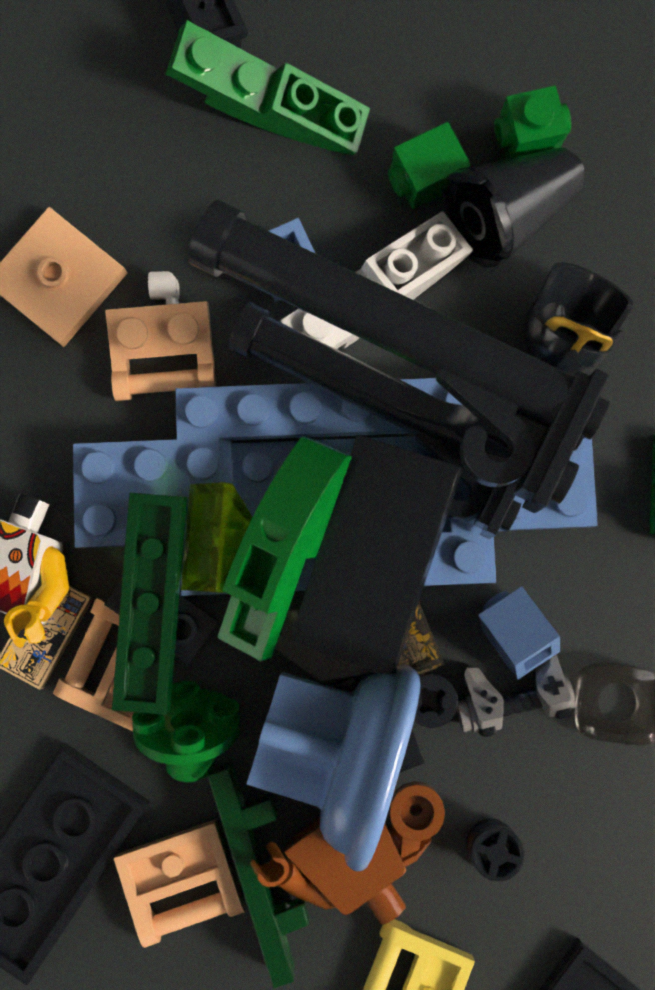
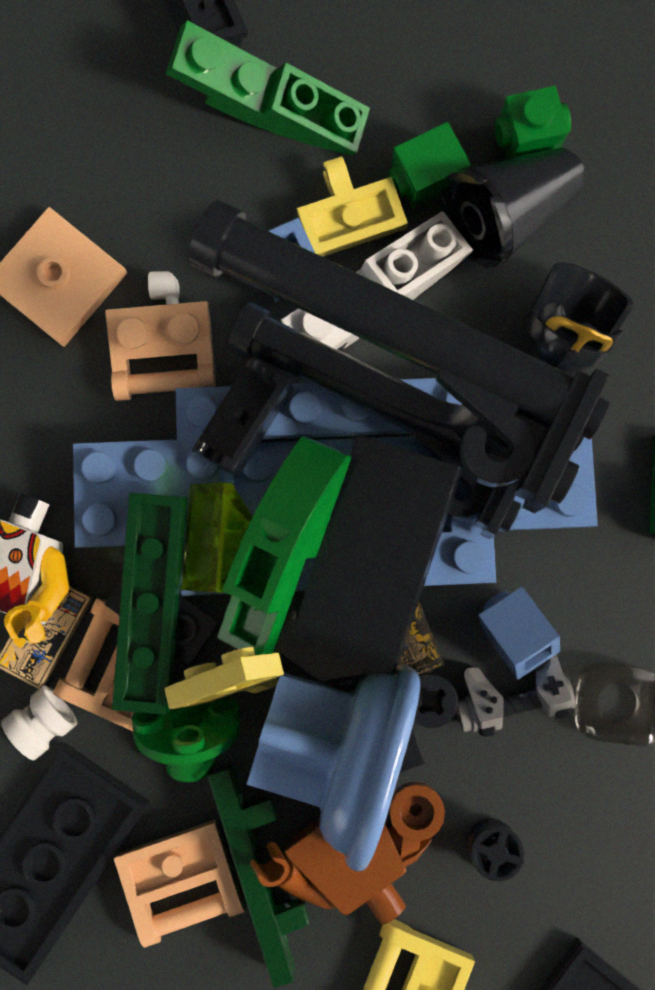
none -> white wheel [1,685,77,760]
none -> light yellow plate [164,647,284,709]
none -> black hinge [192,357,293,479]
none -> light yellow plate [297,156,408,257]

